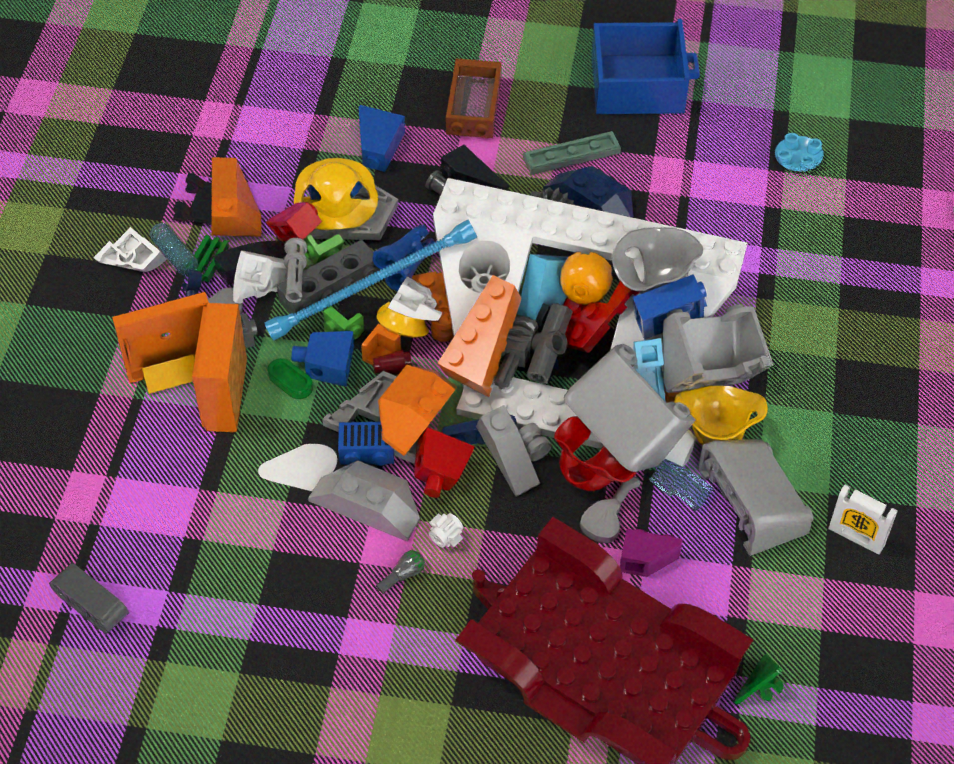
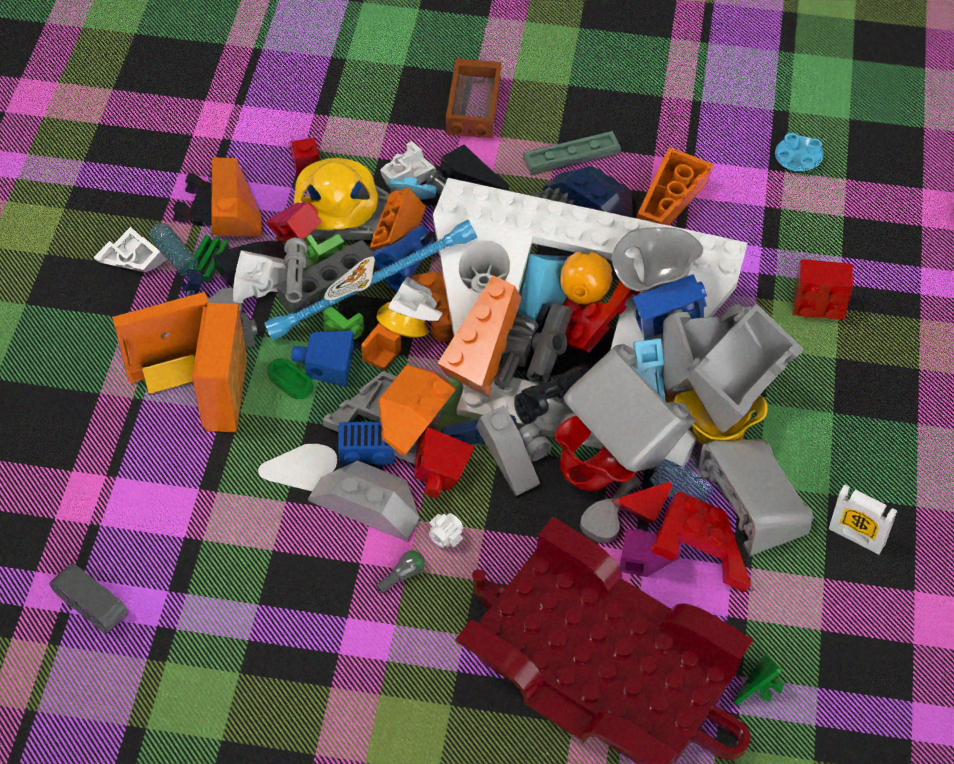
blue slope [358,105,405,172] -> none
dark red cone [373,350,412,375] -> none
blue container [591,19,700,114] -> none
none -> red slope [289,138,320,178]
none -> sticker [325,257,375,300]
none -> orange slope [369,187,426,250]
none -> white slope [380,141,436,192]
none -> medium azure dish [388,177,437,200]
none -> black piece [514,366,588,425]
none -> red slope [612,481,672,523]
none -> orange wedge [636,147,714,226]
none -> red wing [650,491,751,592]
none -> light grey windscreen [686,304,804,433]
none -> red brick [793,259,853,320]

